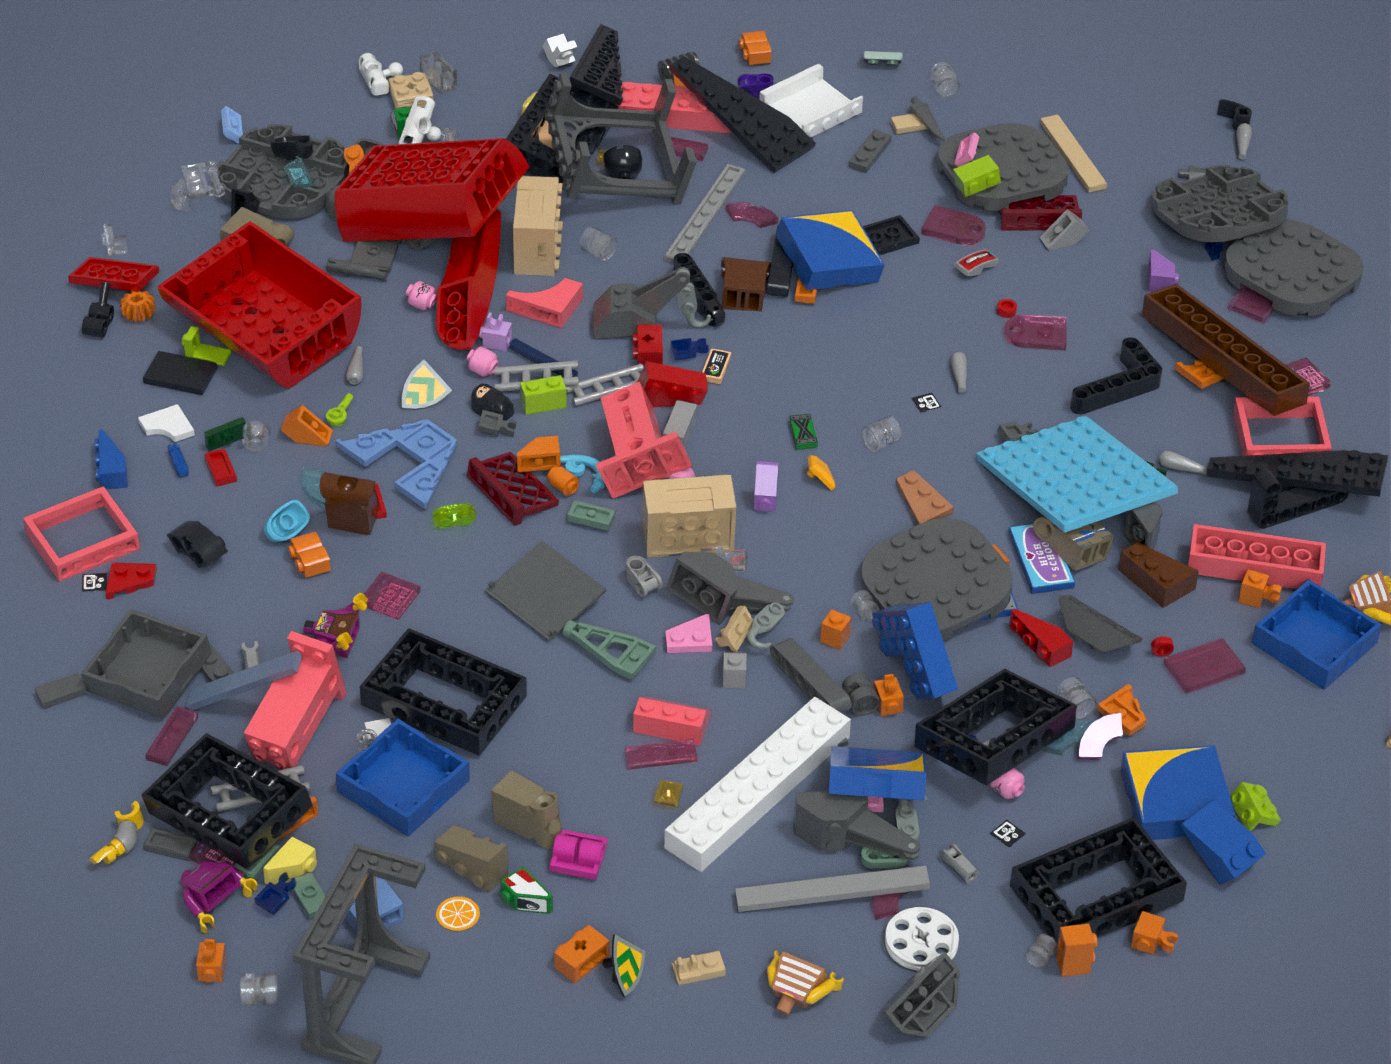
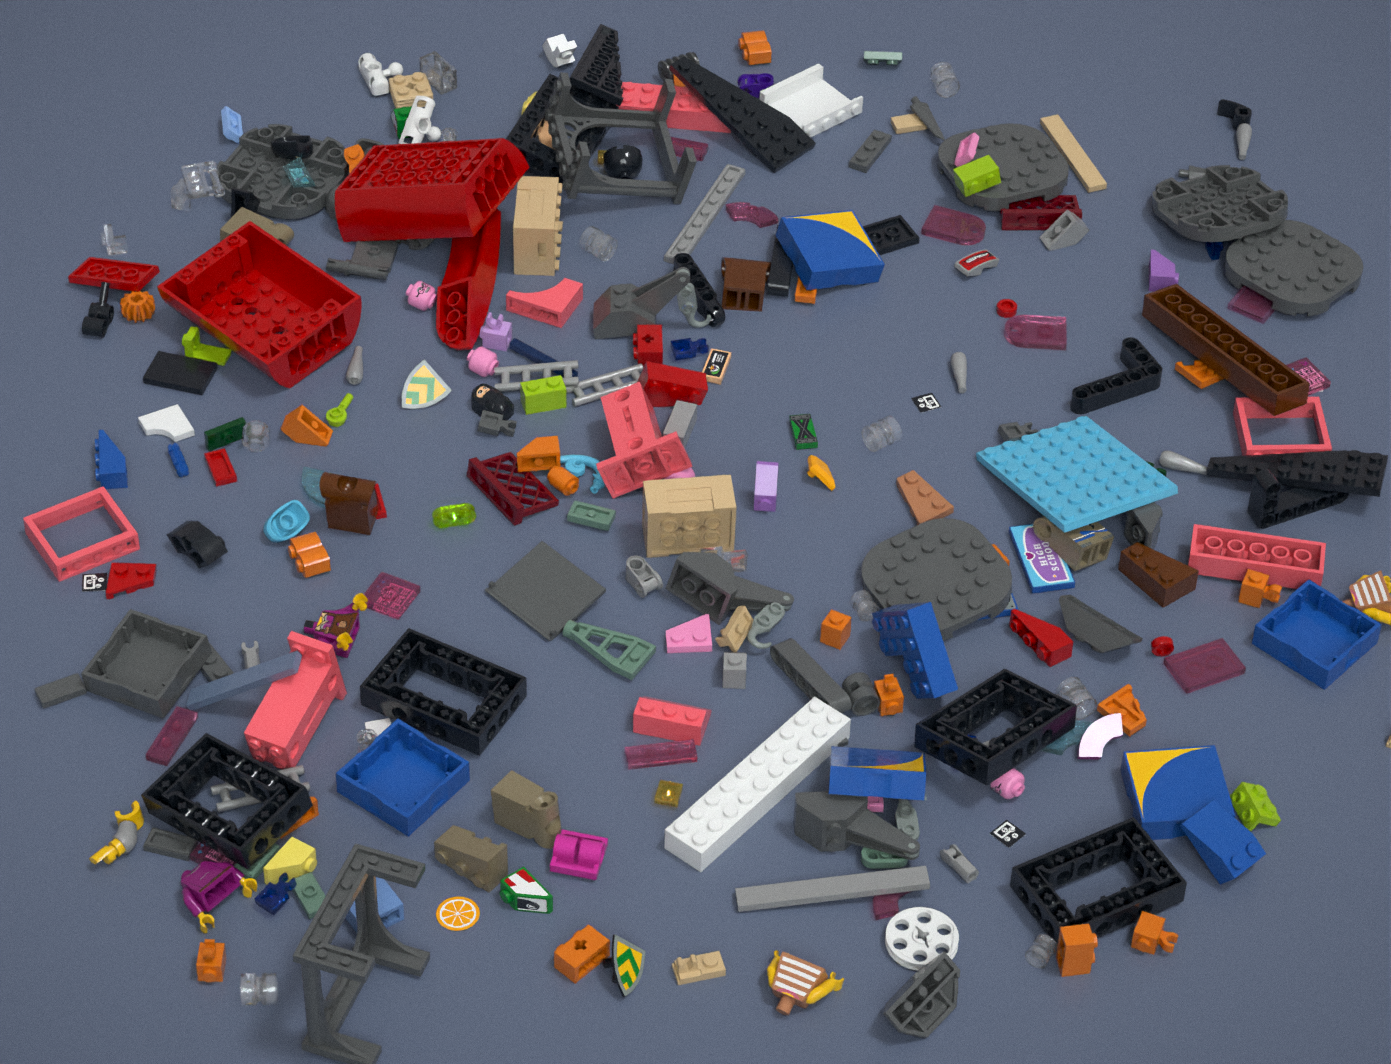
medium blue wing [336,419,457,509] -> none

